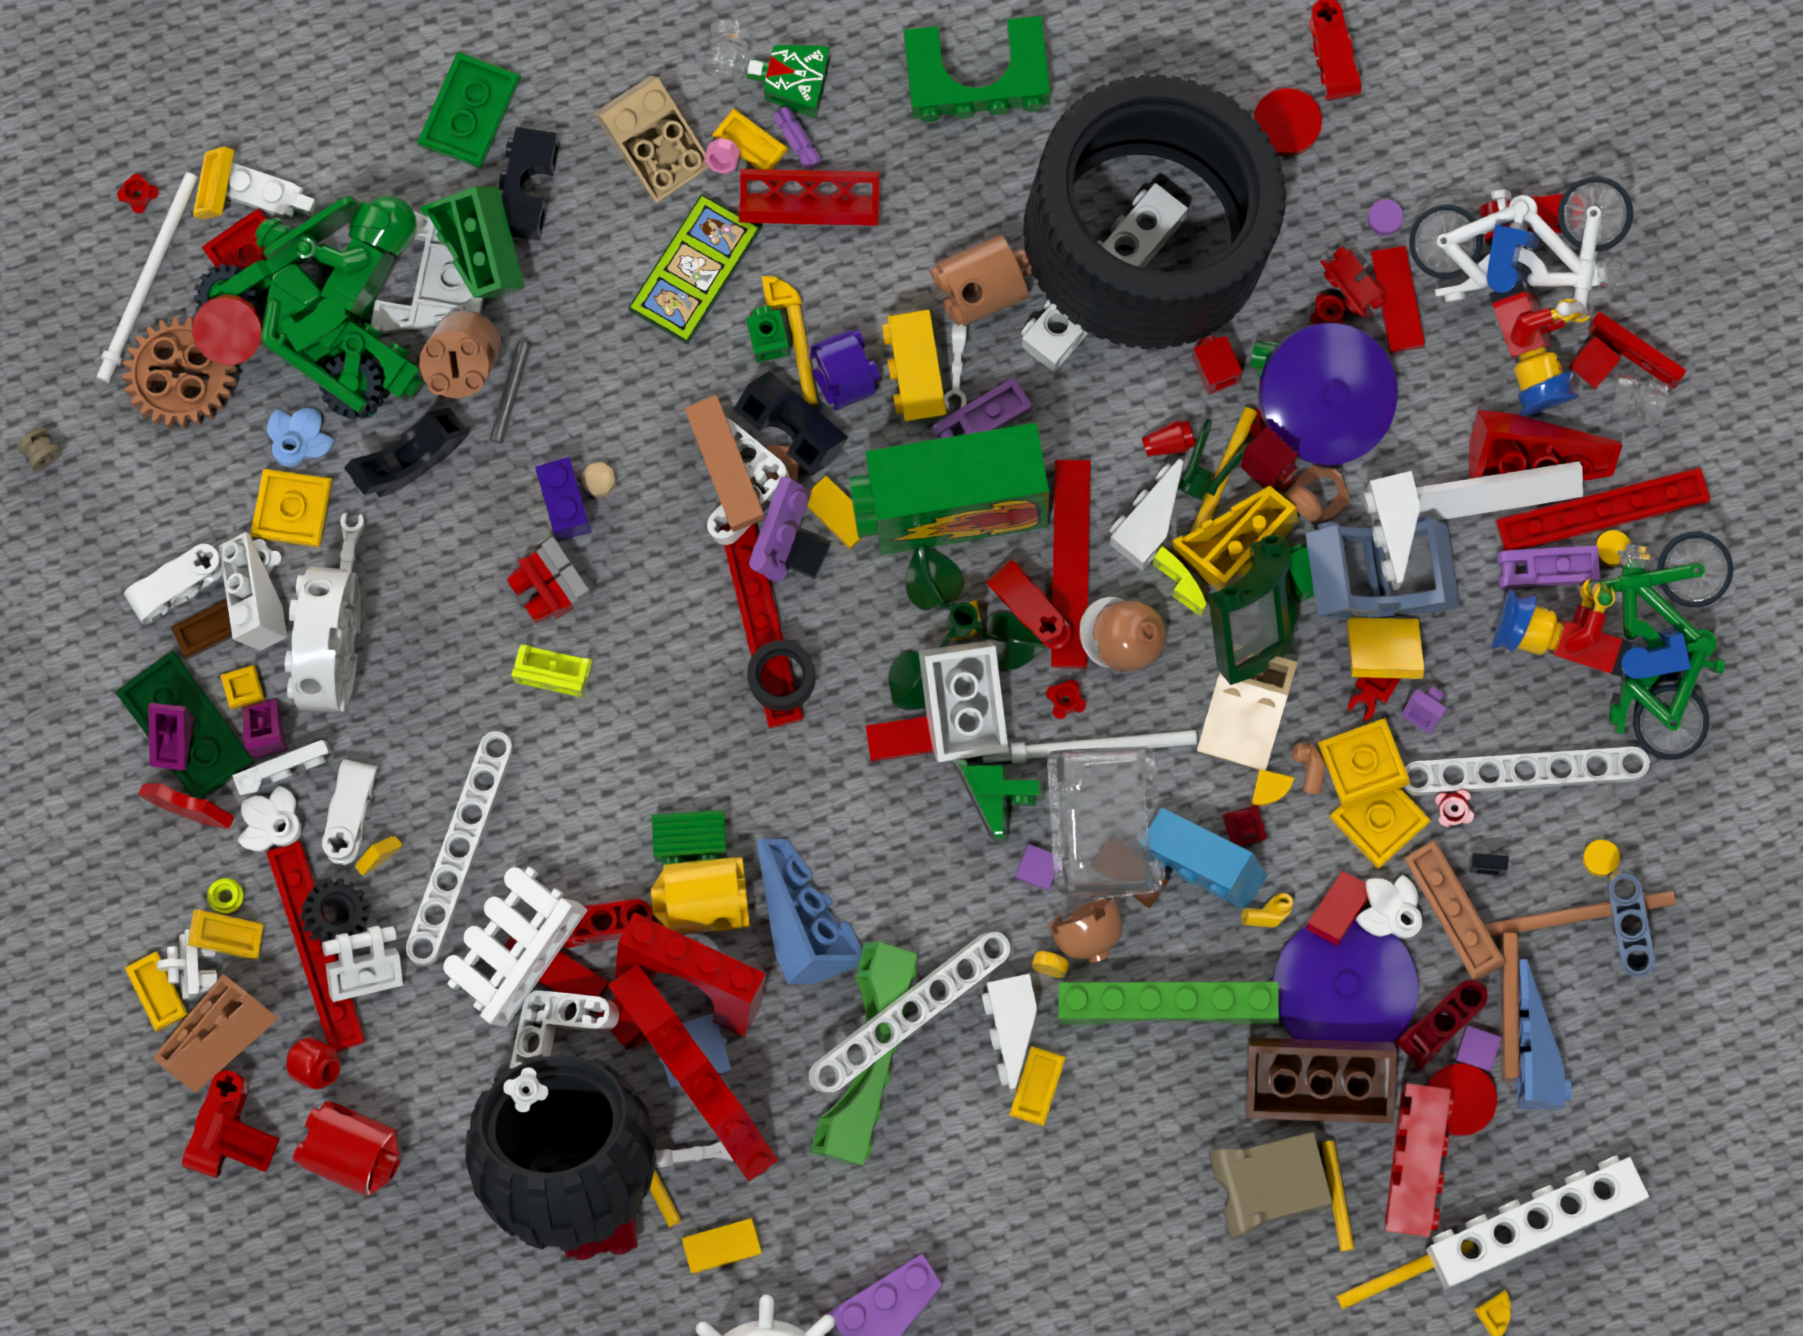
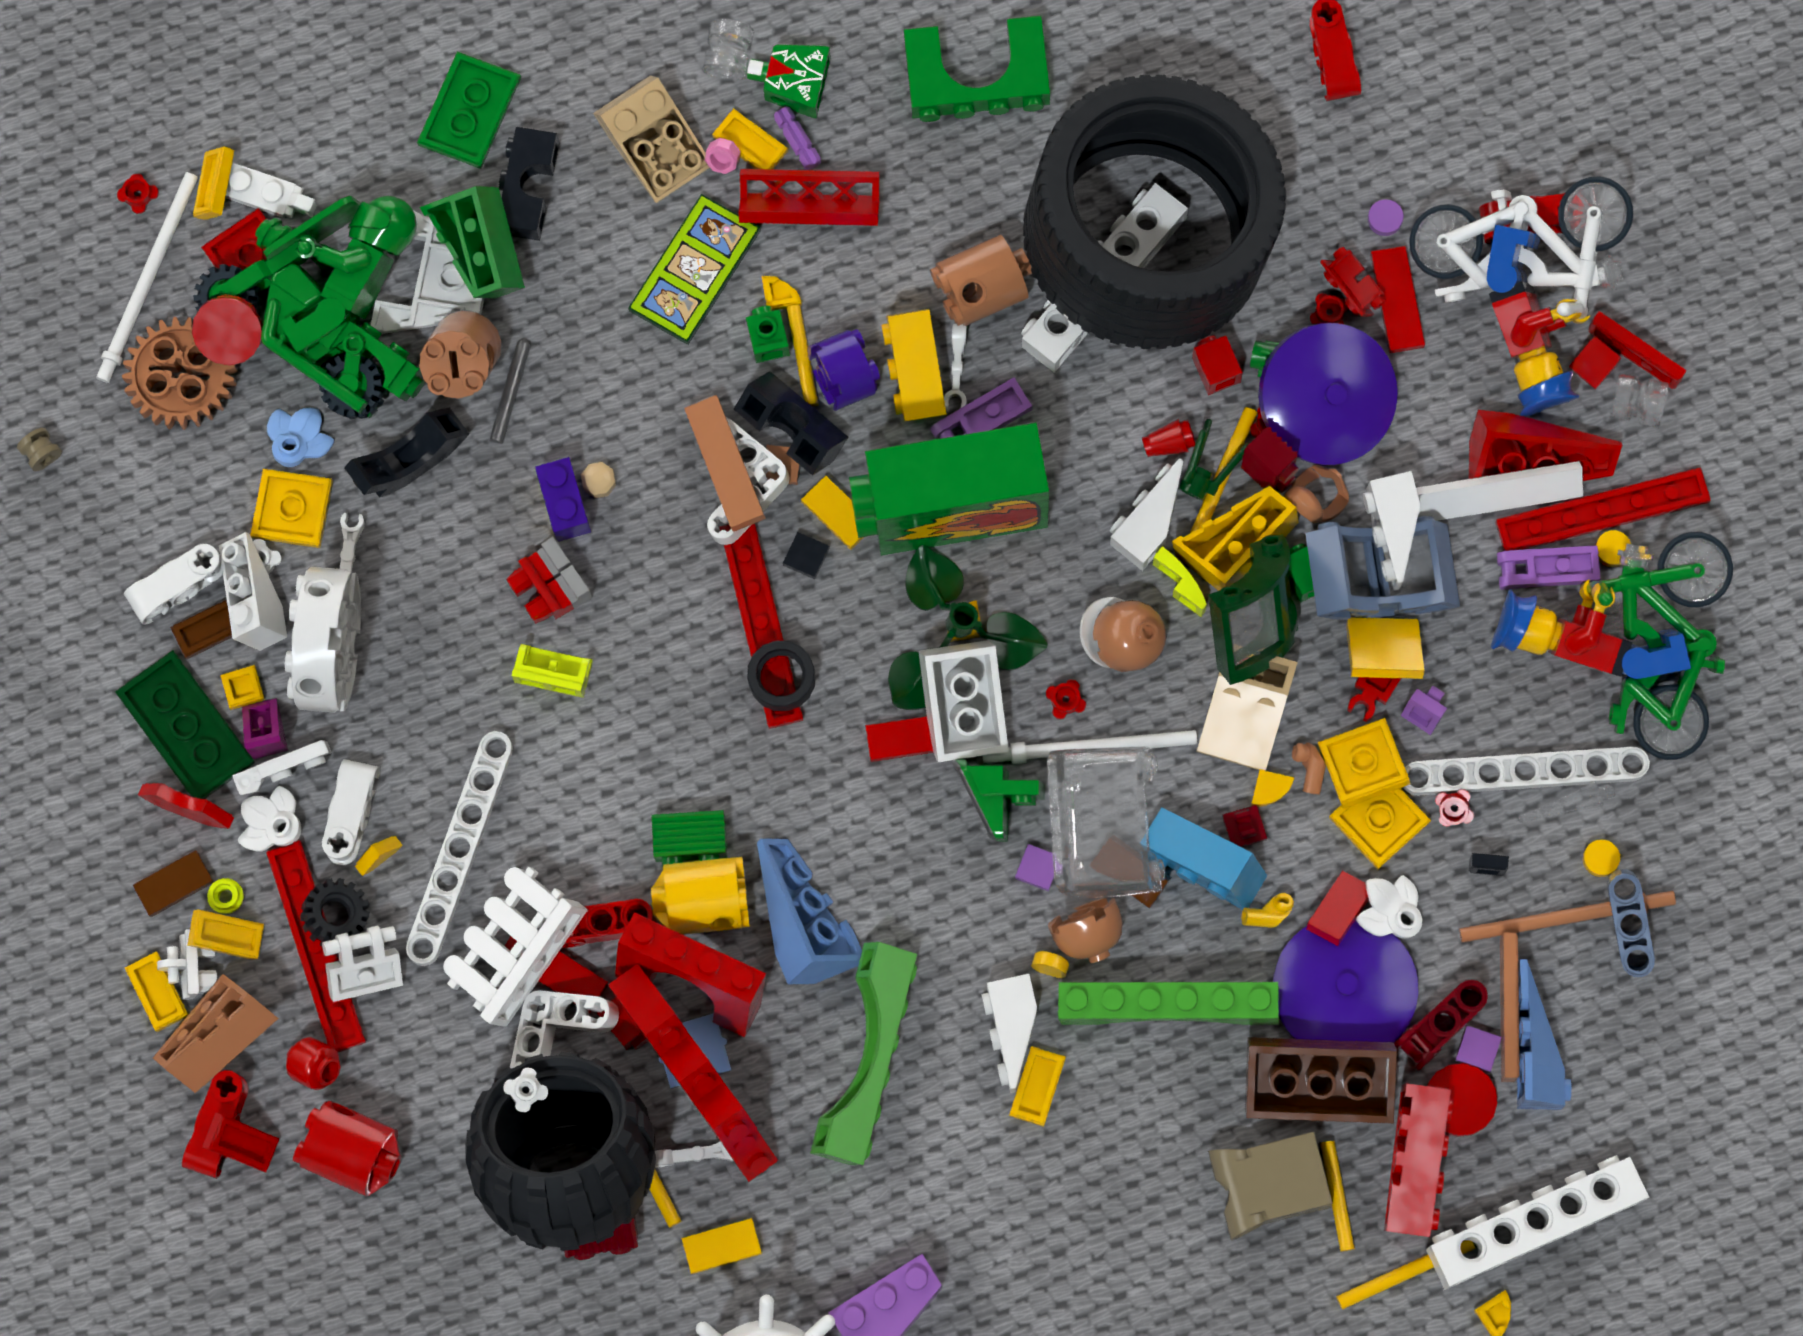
magenta slope [149,703,195,771] -> none
medium lavender plate [749,477,812,583] -> none
white beam [809,932,1010,1093] -> none
red piece [985,558,1073,651] -> none
red tile [1051,460,1090,669] -> none
red tile [1253,88,1322,156] -> none
nougat tile [1404,840,1506,981] -> none
none -> reddish brown tile [133,850,214,917]

